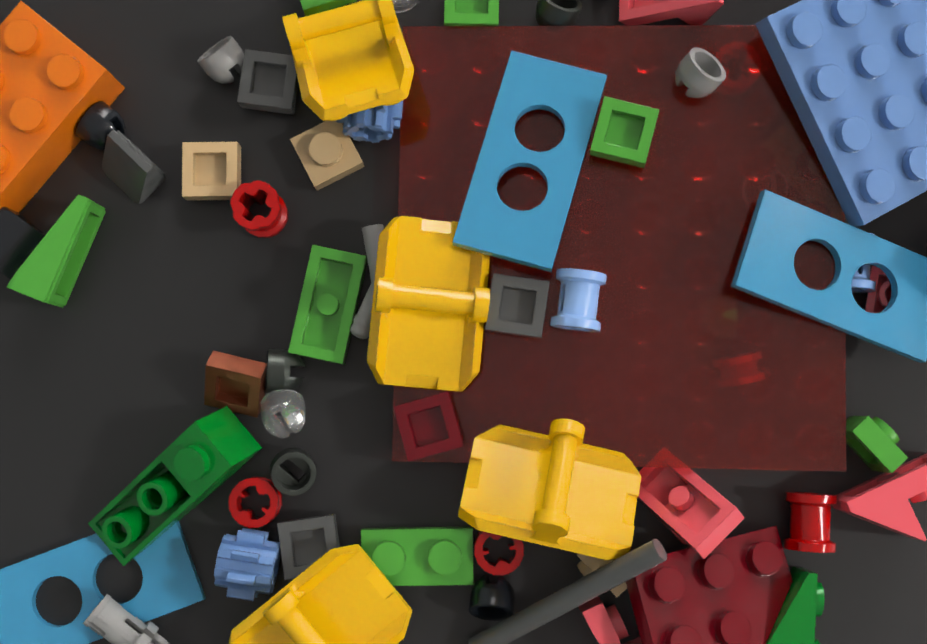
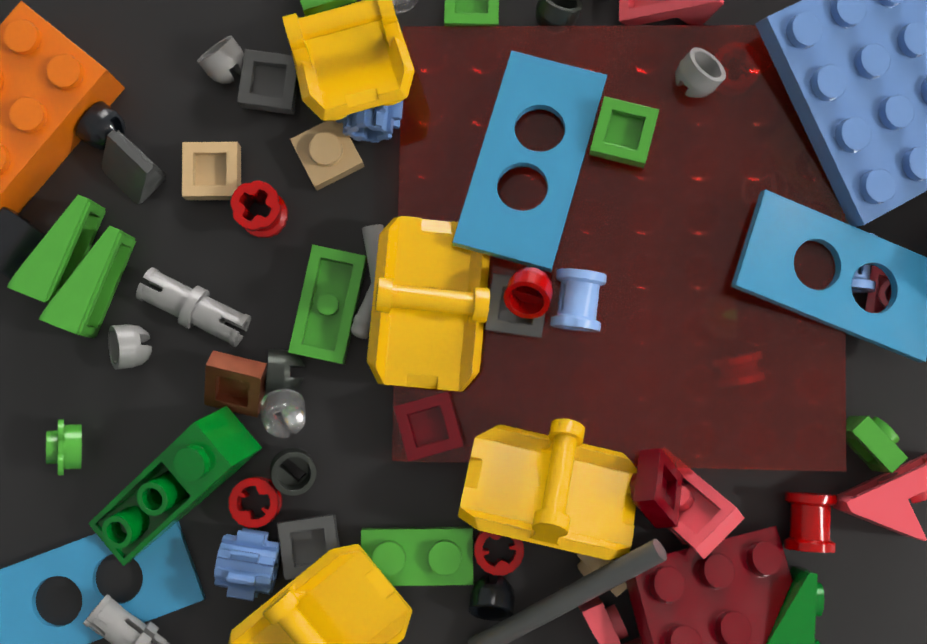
none -> bright green slope [39,226,136,338]
none -> bright green plate [46,419,82,476]
none -> light grey hinge [108,324,152,370]
none -> light grey pin [136,267,251,347]
none -> red hinge [504,267,553,319]
none -> dark red plate [630,448,683,528]

